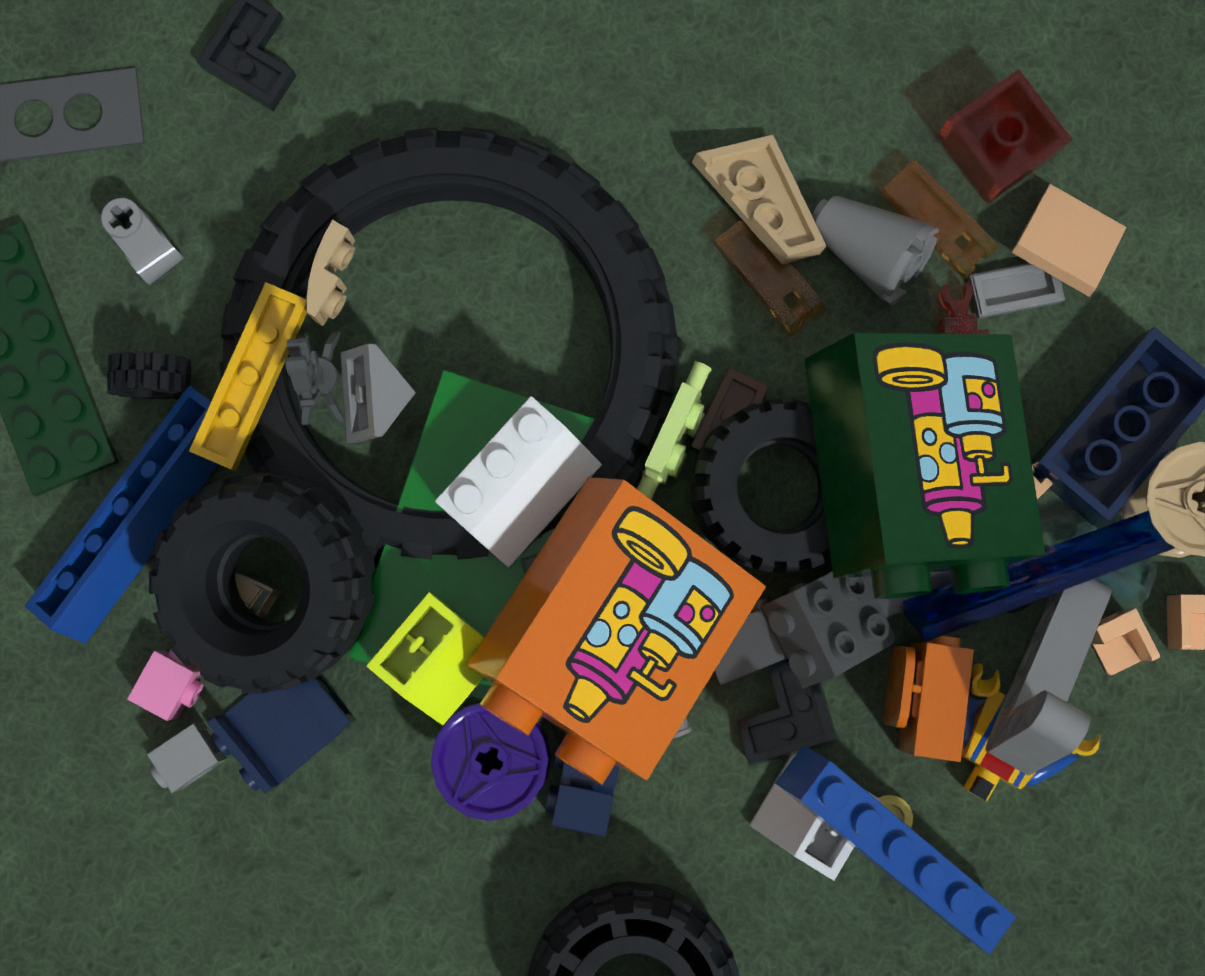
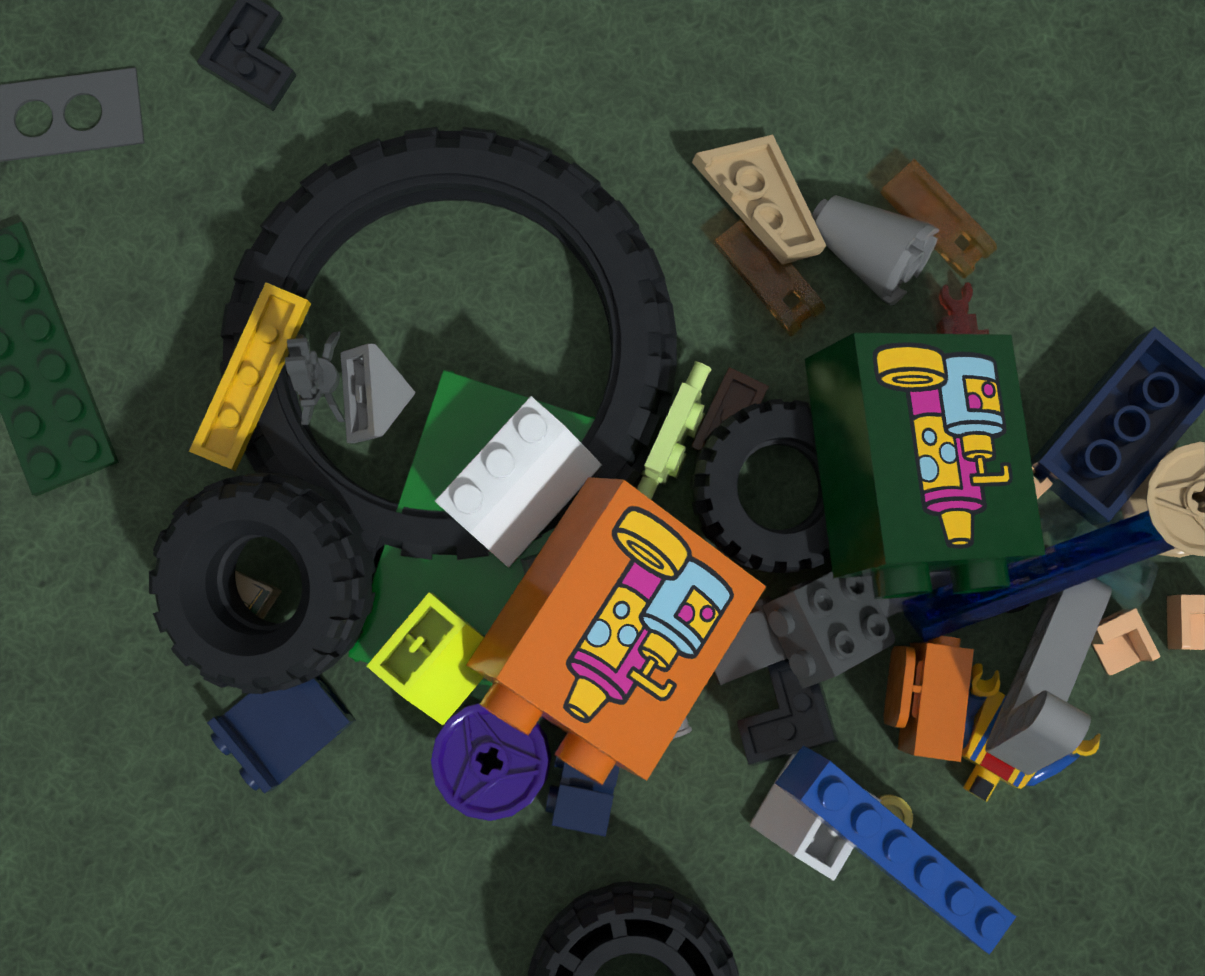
blue brick [25,386,219,644] -> none
light grey piece [101,198,184,285] -> none
black tyre [107,351,191,400] -> none
bright pink brick [127,650,204,721] -> none
light grey brick [147,721,228,793] -> none
tan slope [307,220,355,326] -> none
clear red brick [937,69,1073,205] -> none
light grey tile [968,263,1065,319] -> none
light nougat tile [1012,184,1127,297] -> none

